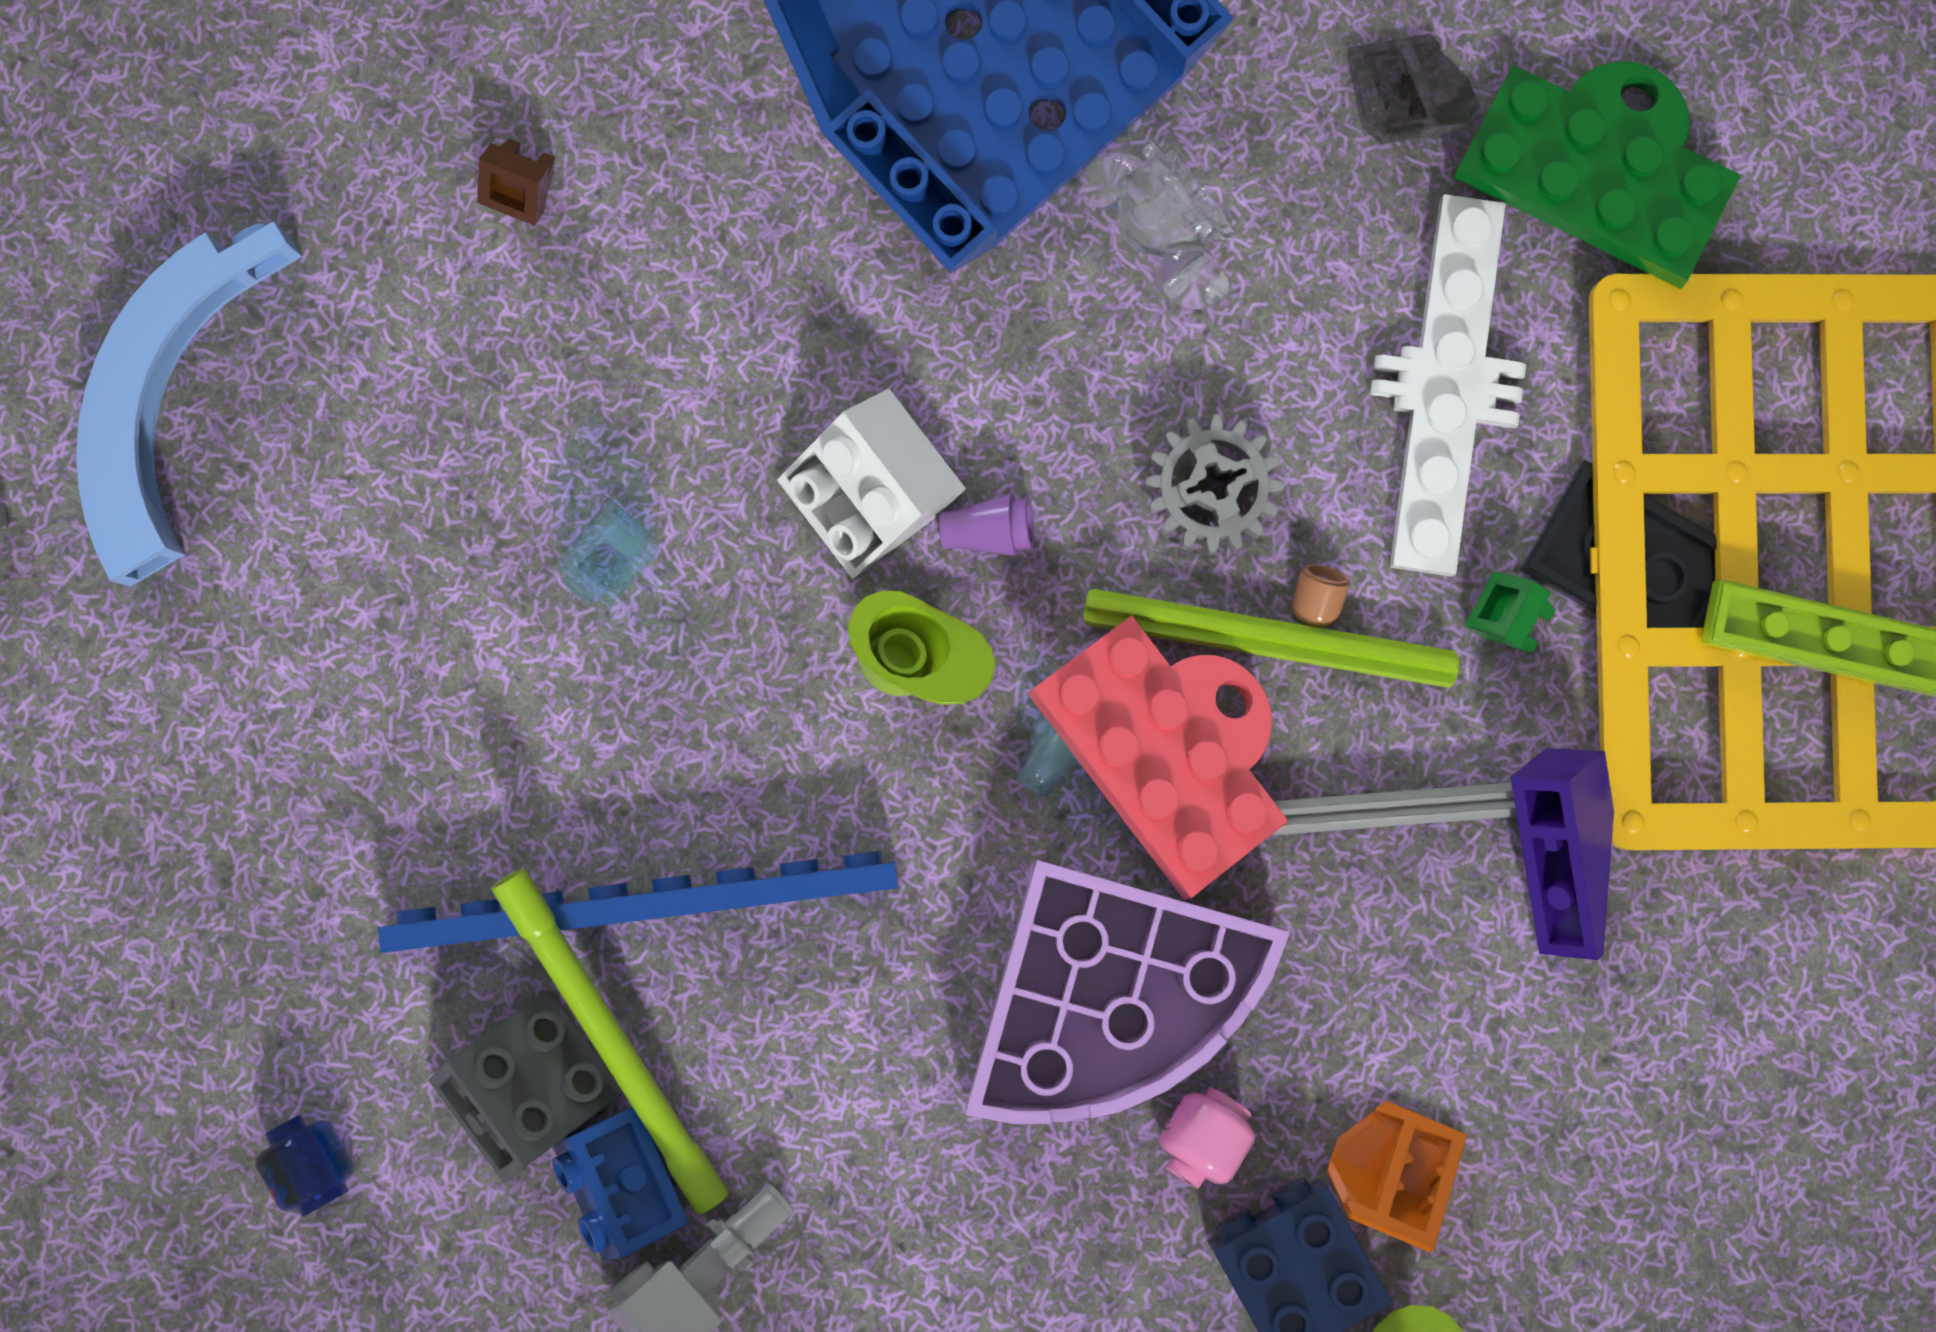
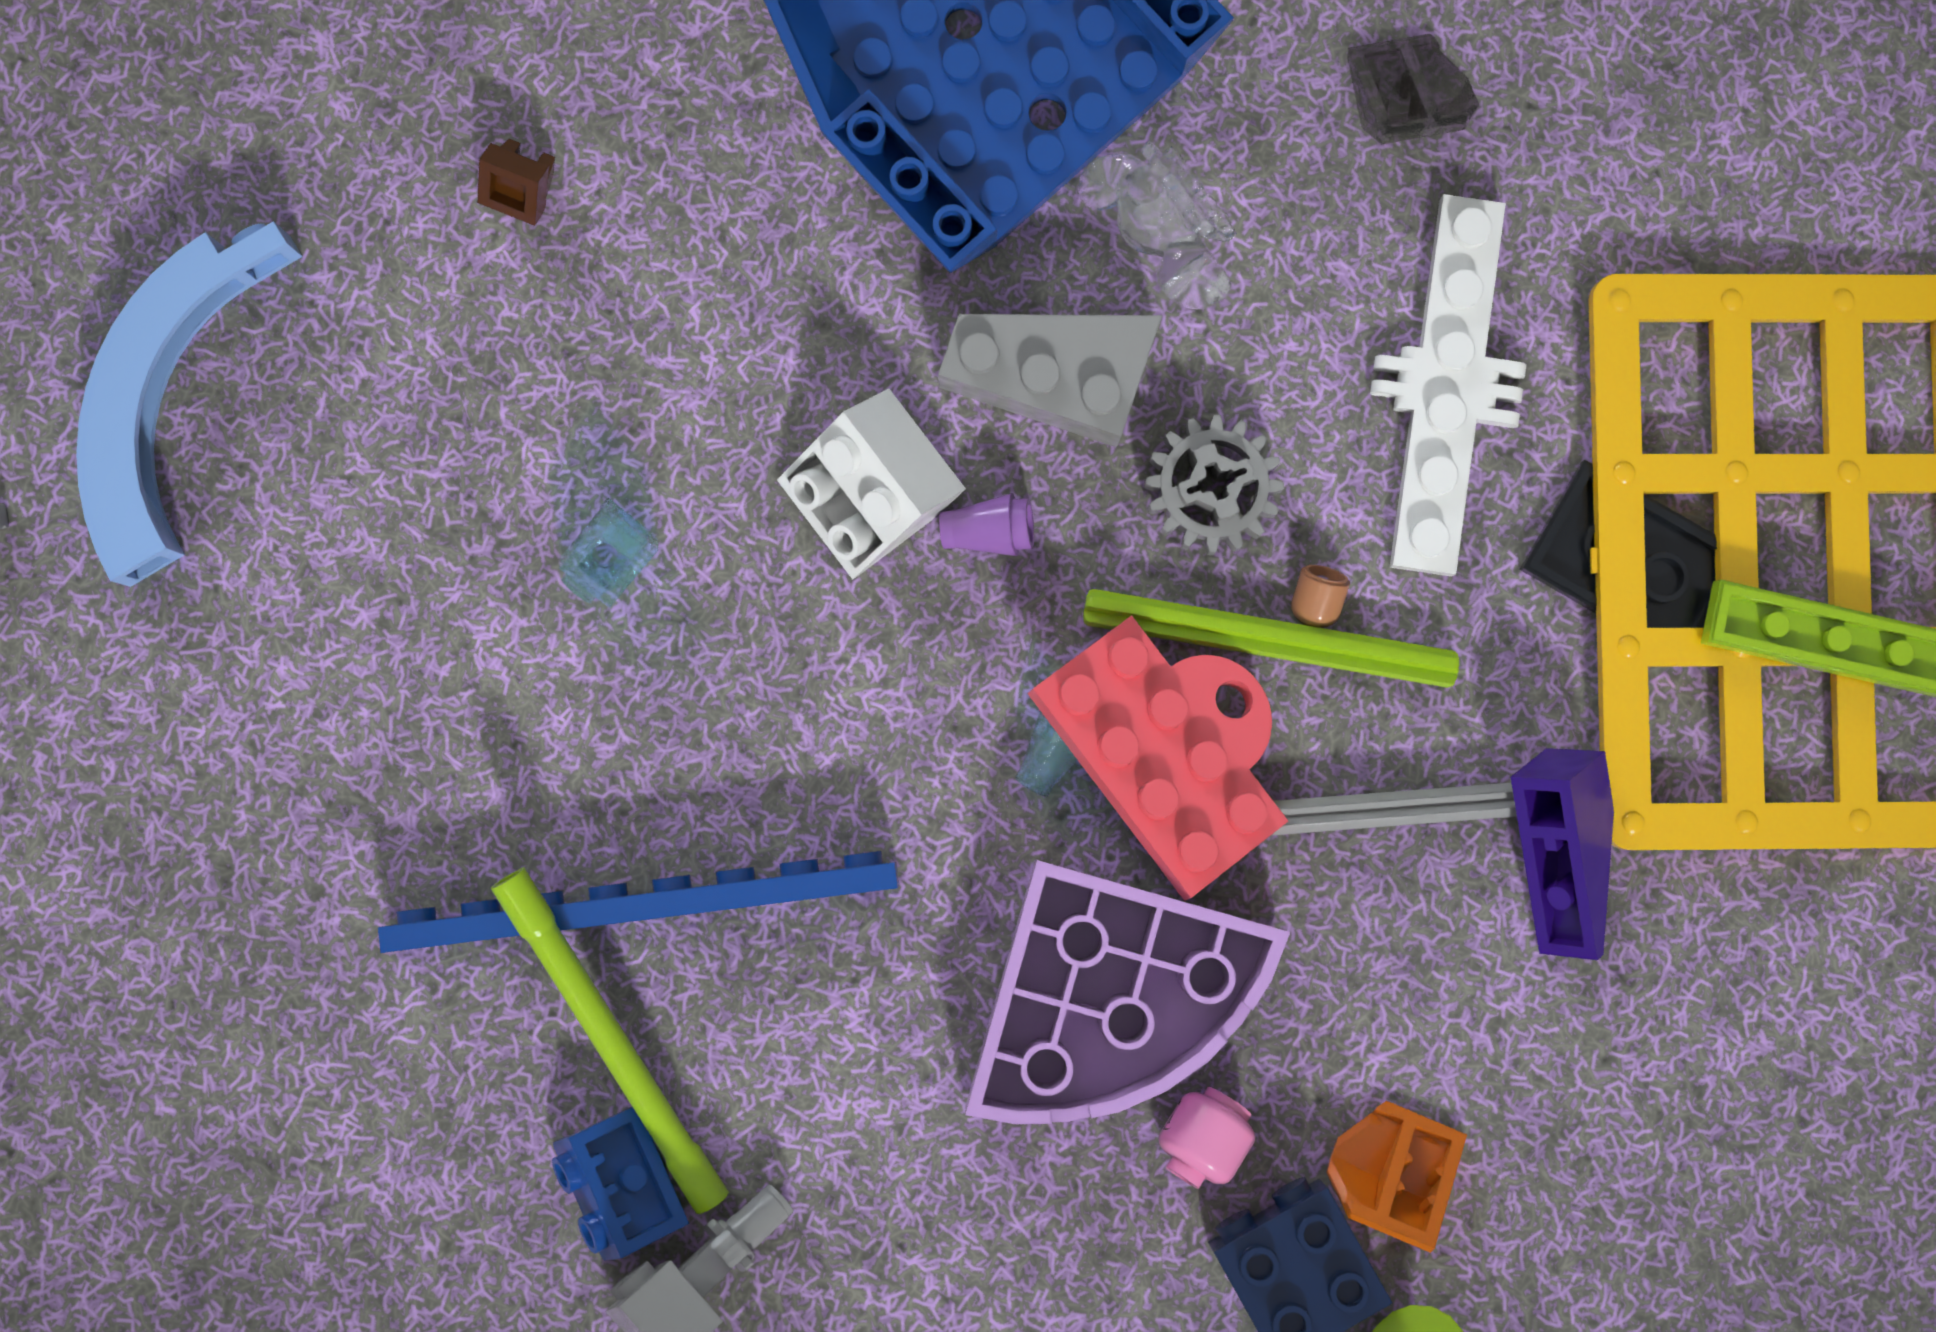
clear blue head [255,1115,355,1218] -> none
dark grey bracket [428,992,622,1183] -> none
lime piece [848,590,996,705] -> none
green plate [1453,61,1741,289] -> none
green tile [1464,571,1556,654] -> none
none -> light grey wedge [938,314,1162,448]

